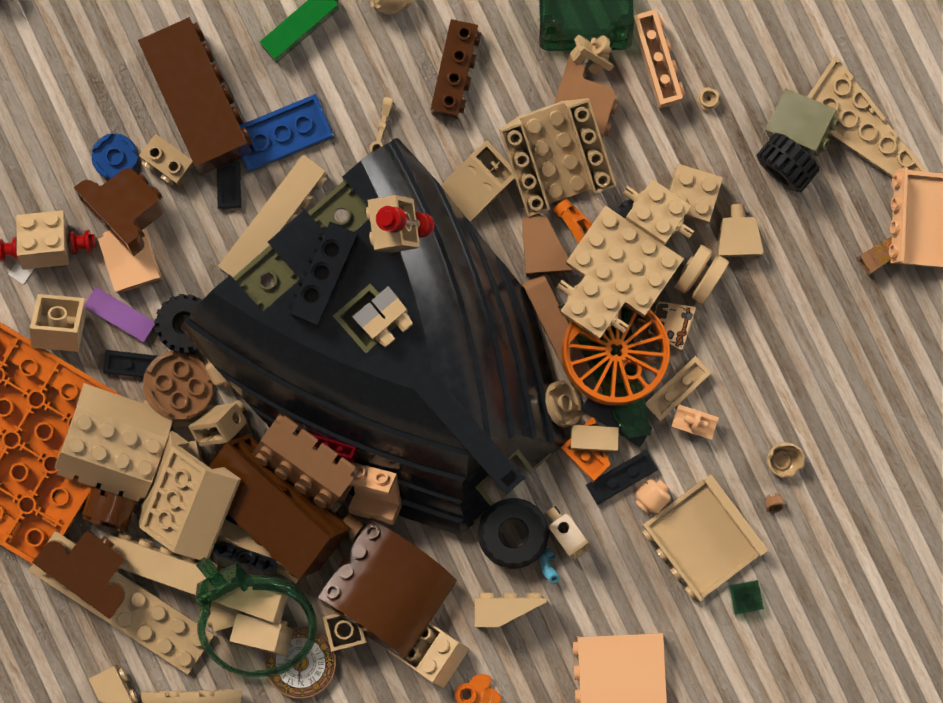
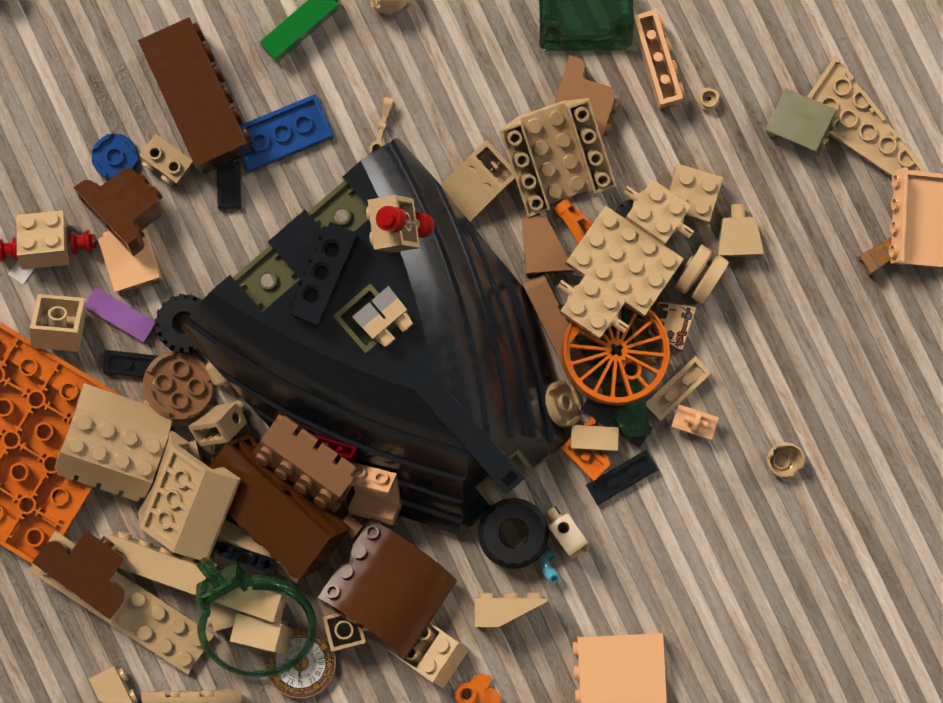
reddish brown brick [82,487,137,533] -> none
tan brick [218,155,327,277] -> none
reddish brown brick [431,19,482,119] -> none
tan hips [570,35,614,75] -> none
light nougat head [635,479,671,514] -> none
tan panel [642,474,768,602] -> none
clear green piece [727,580,764,615] -> none
black tyre [756,133,820,193] -> none
medium nougat hinge [765,493,785,513] -> none

